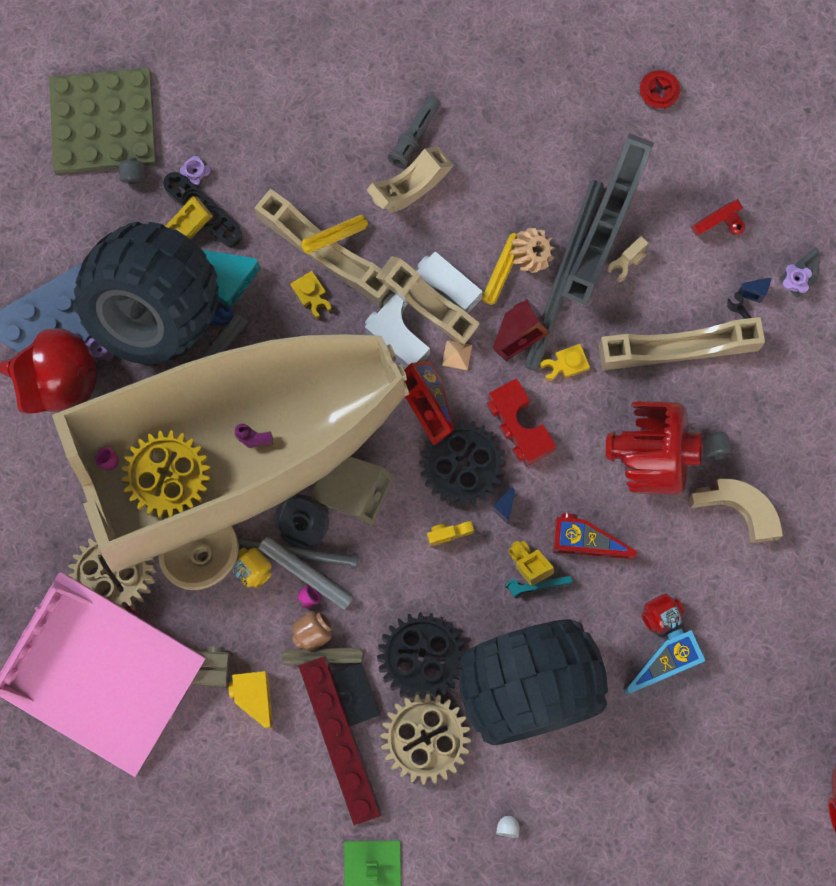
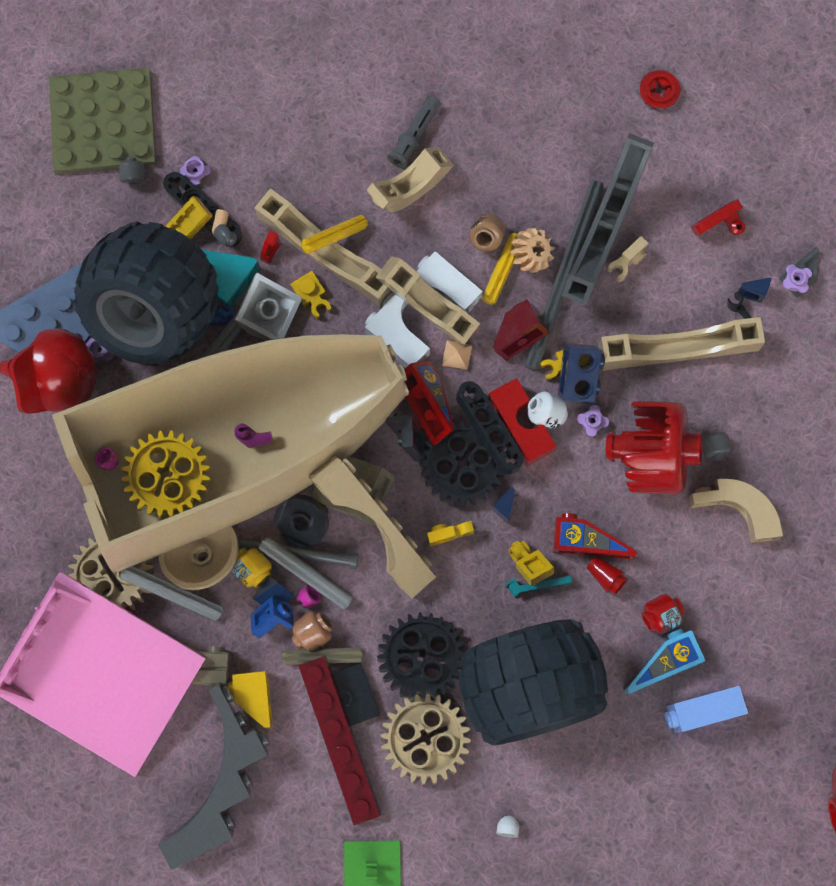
none -> light grey axle [120,566,223,621]
none -> dark grey arch [158,682,270,870]
none -> dark grey arm [212,209,237,246]
none -> white slope [234,273,302,341]
none -> blue bracket [250,596,294,638]
none -> dark blue slope [252,576,295,605]
none -> red tile [260,230,281,264]
none -> tan arch [308,455,436,599]
none -> black bracket [386,412,425,461]
none -> black beam [456,381,524,475]
none -> medium nougat head [469,213,506,252]
none -> white head [528,391,568,430]
none -> dark blue brick [558,343,604,403]
none -> lavender plate [577,405,609,437]
none -> red cone [586,556,628,595]
none -> light blue window [664,686,748,733]

